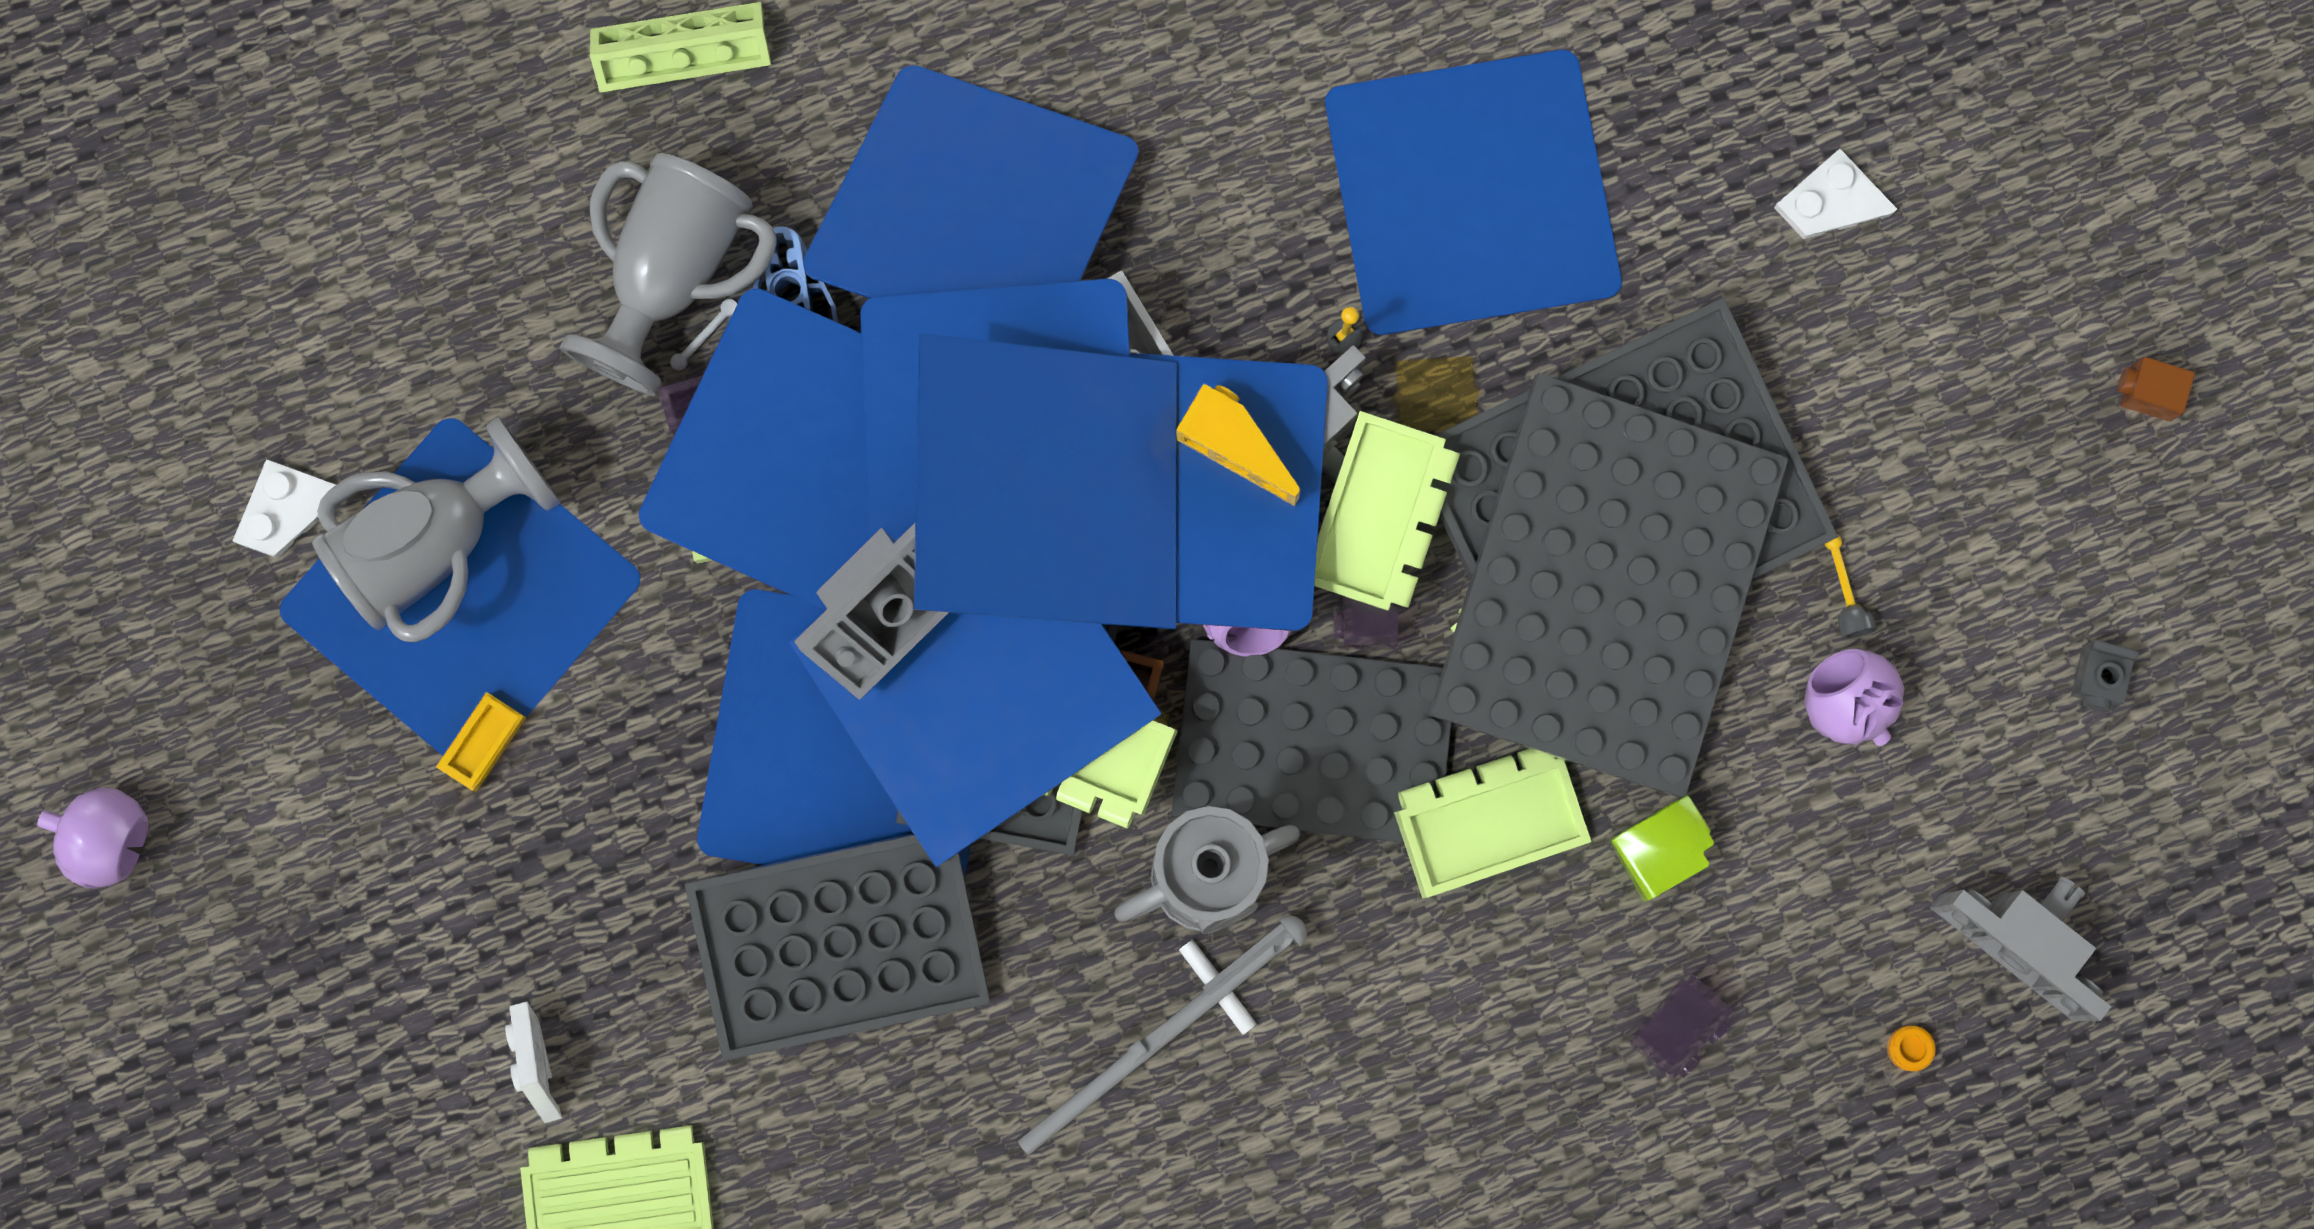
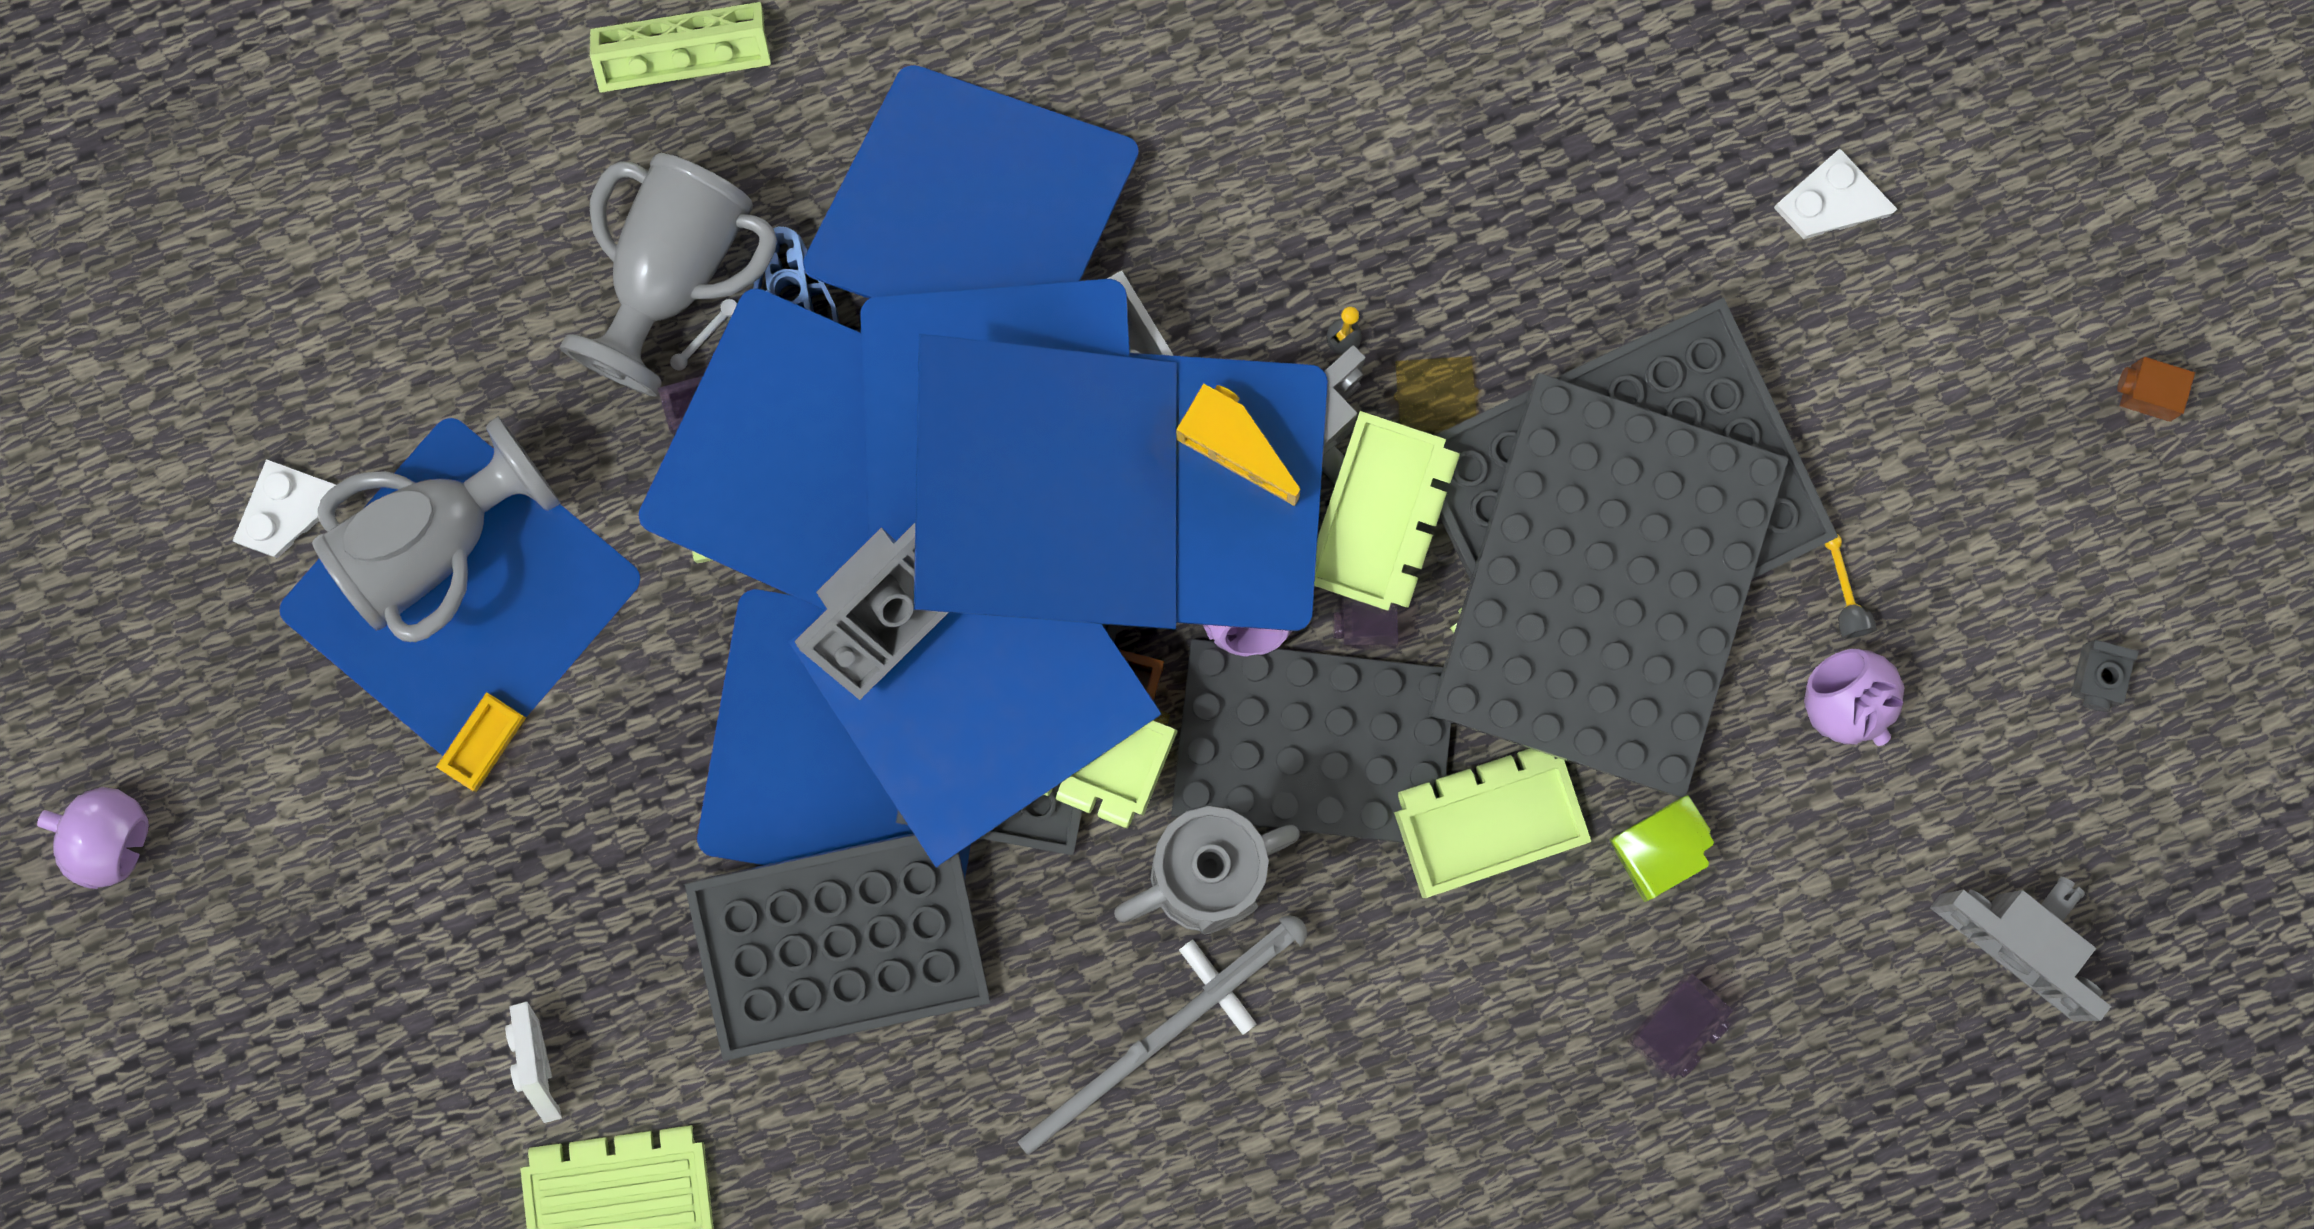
blue piece [1325,50,1622,335] -> none
light orange tile [1887,1026,1935,1071] -> none

